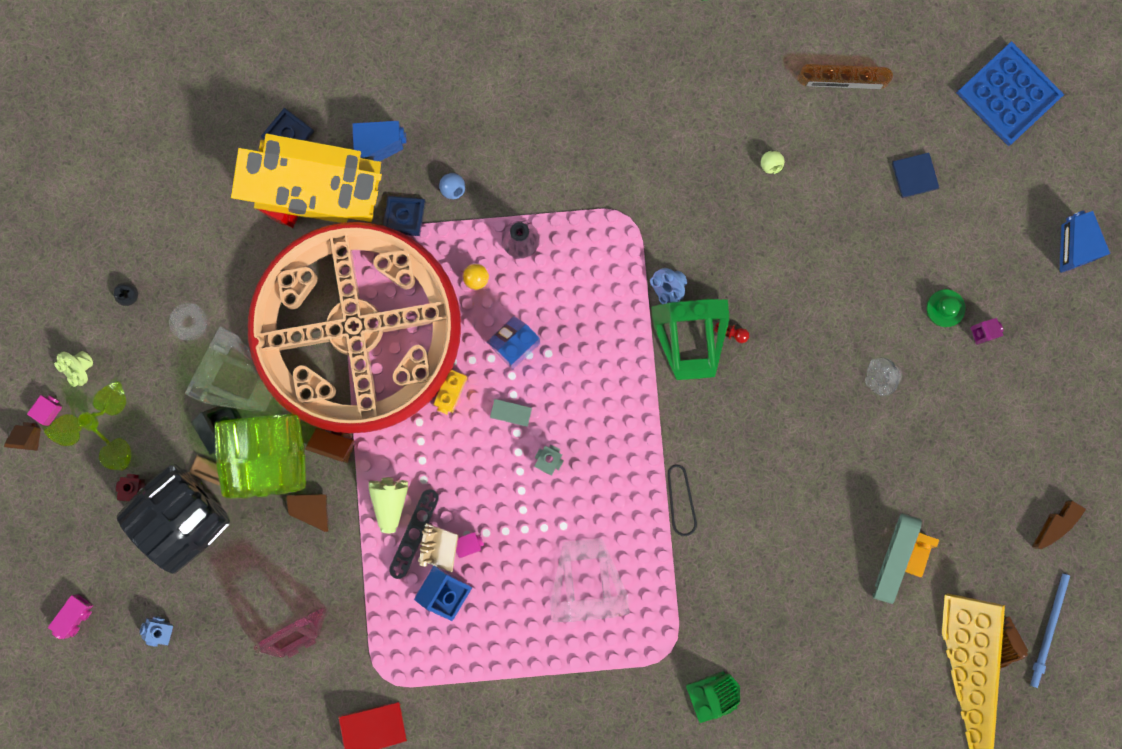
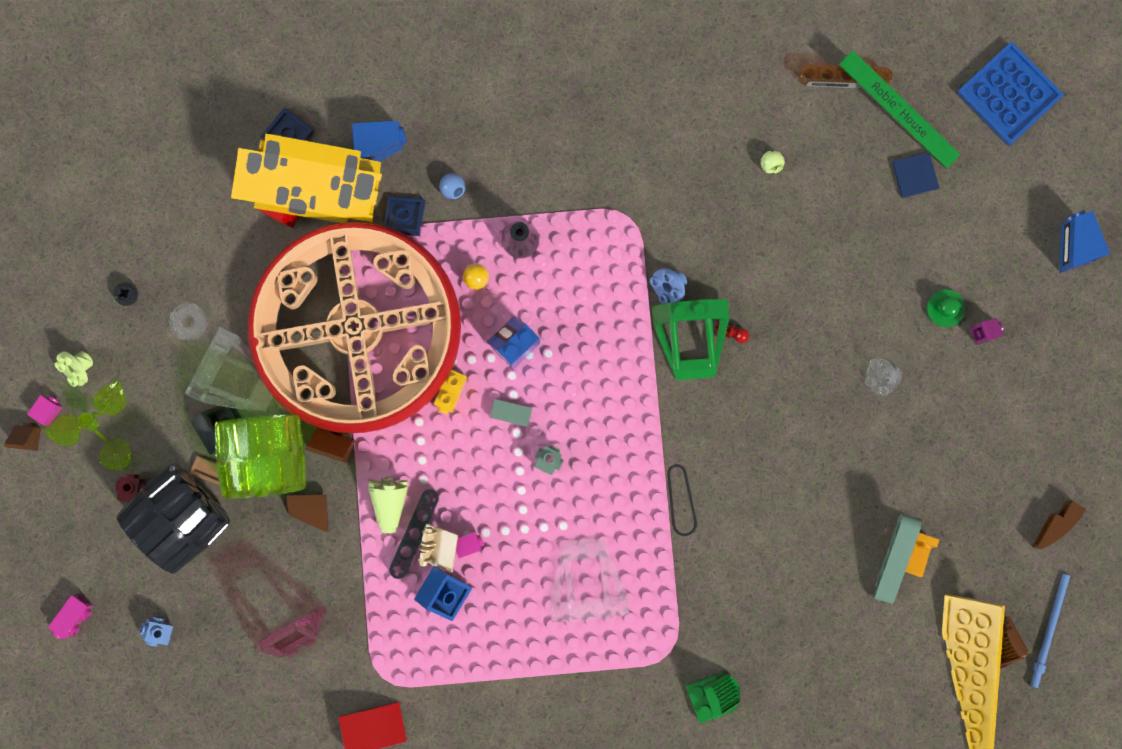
none -> green tile [839,50,961,169]

